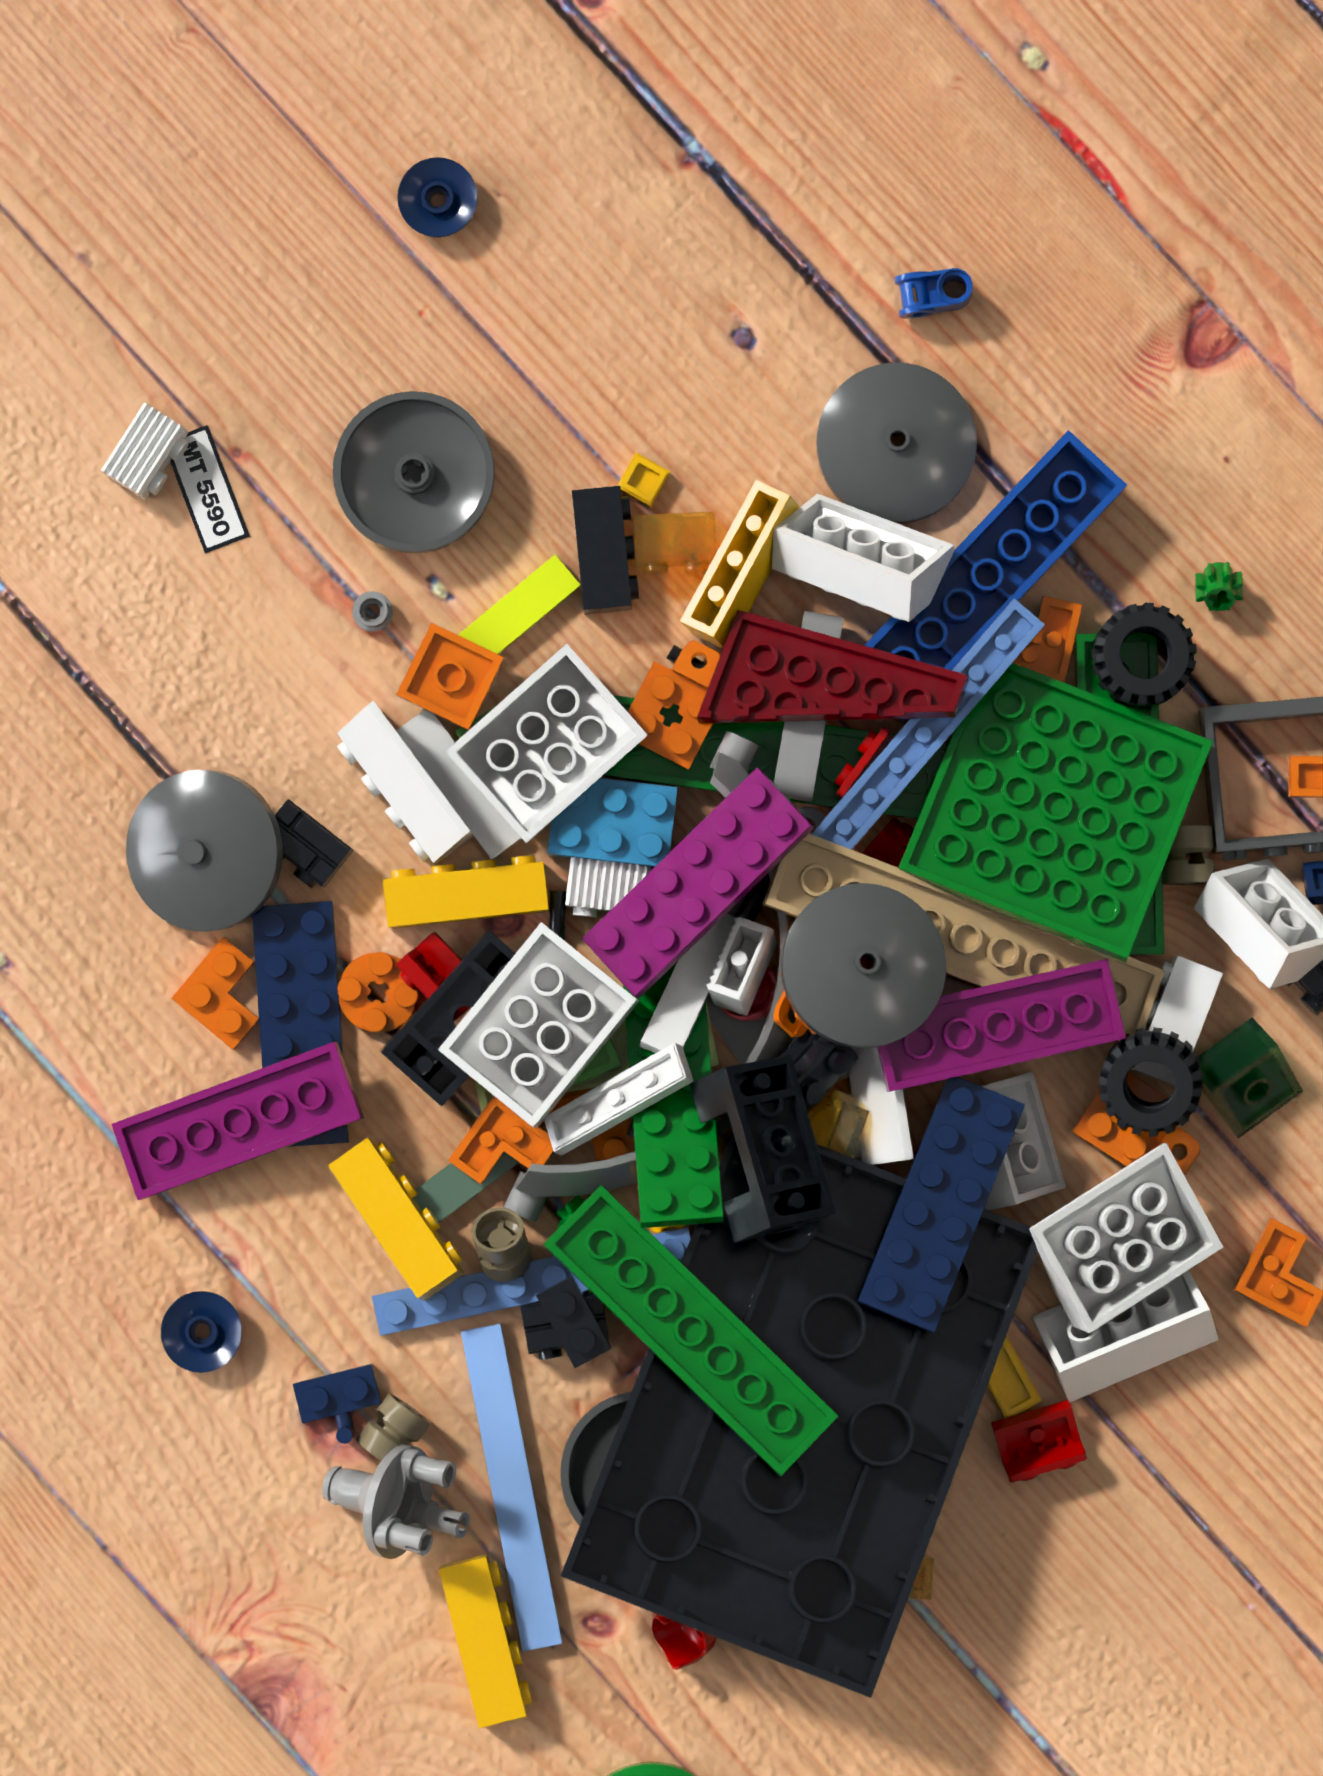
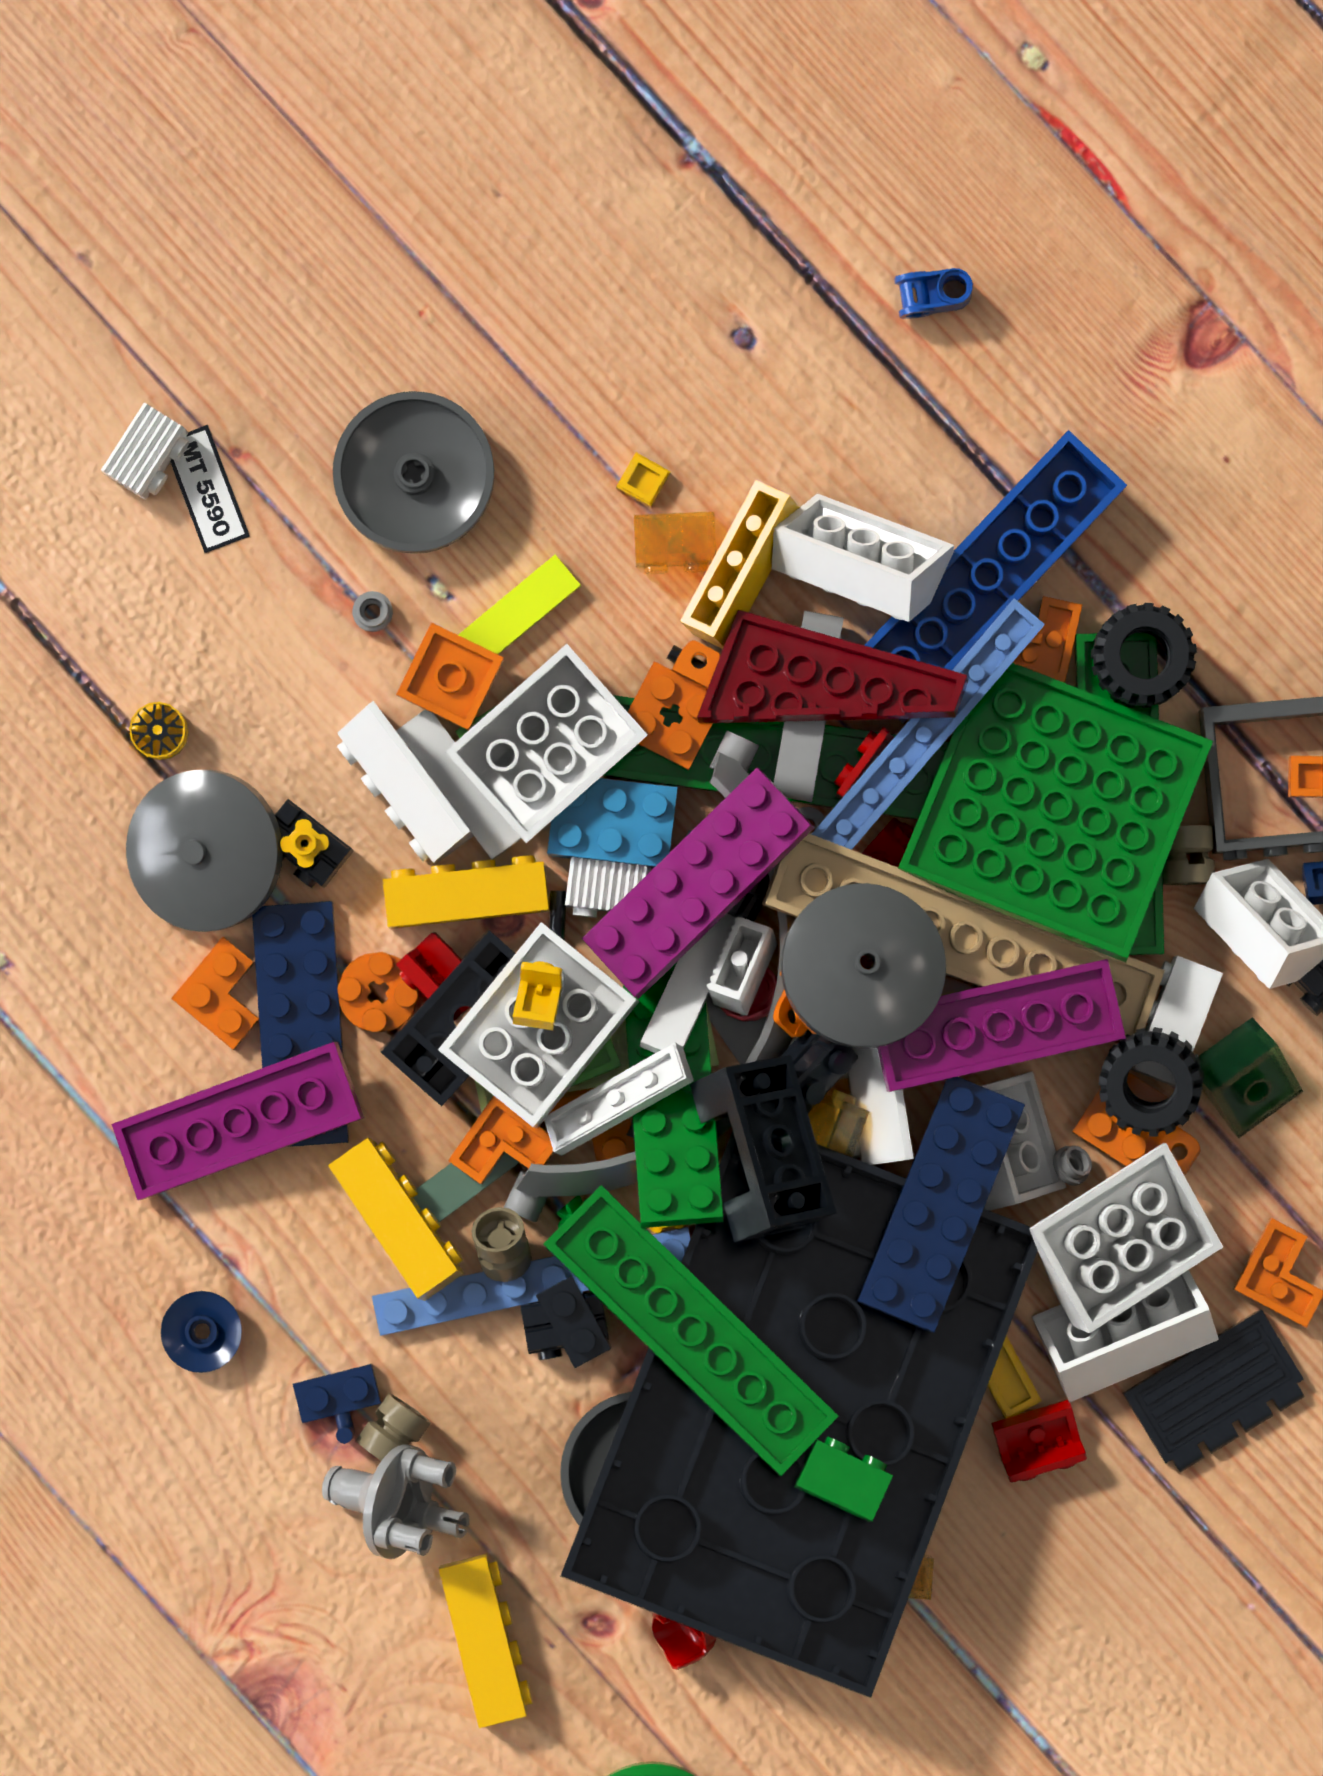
dark blue dish [397,157,477,238] -> none
light blue tile [461,1323,563,1652] -> none
black brick [572,486,639,615] -> none
dark grey dish [816,363,977,524] -> none
green gear [1195,562,1243,611] -> none
none -> yellow wheel [129,702,189,760]
none -> yellow plate [280,819,329,868]
none -> yellow bracket [513,961,562,1031]
none -> green brick [794,1437,893,1522]
none -> light grey plate [1053,1146,1092,1186]
none -> black hinge [1122,1309,1305,1473]

